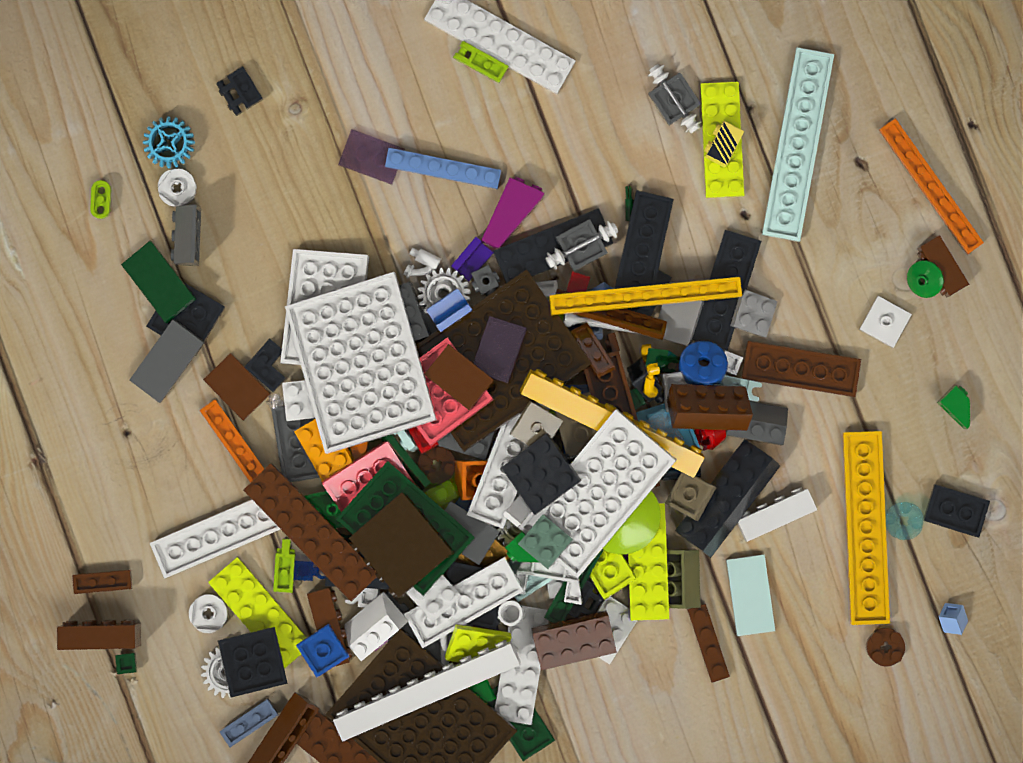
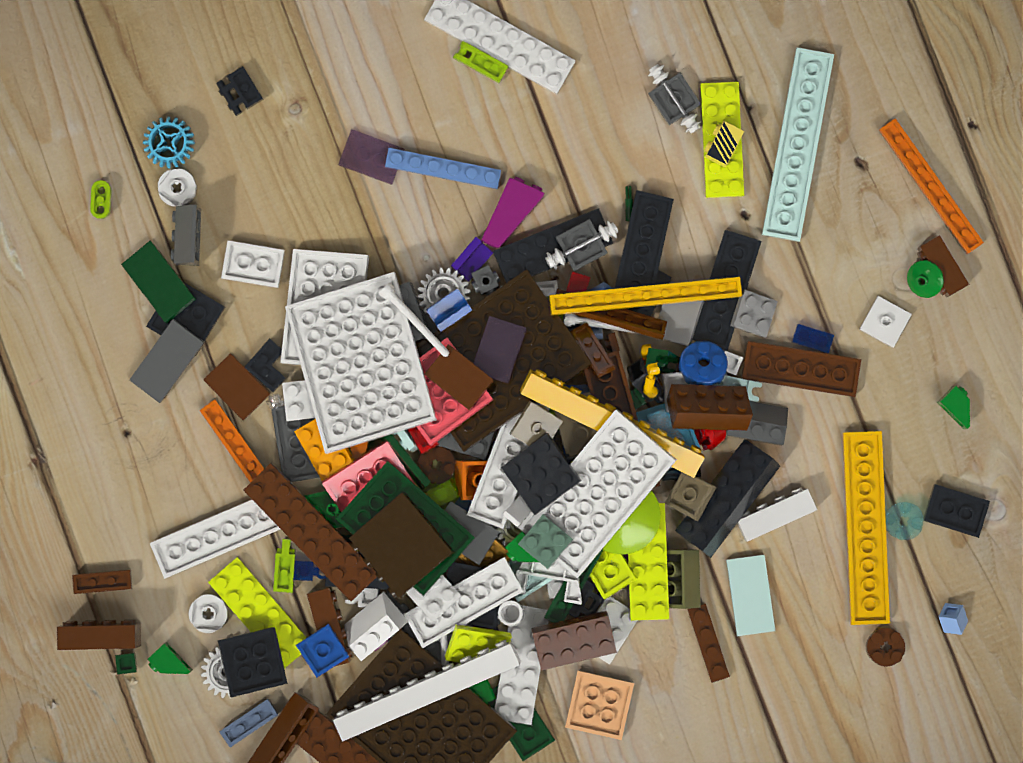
white plant [403,248,441,278] -> none
none -> green slope [147,642,193,674]
none -> white plate [221,241,285,288]
none -> white piece [379,283,449,357]
none -> light nougat plate [565,670,634,740]
none -> clear blue plate [792,324,834,354]

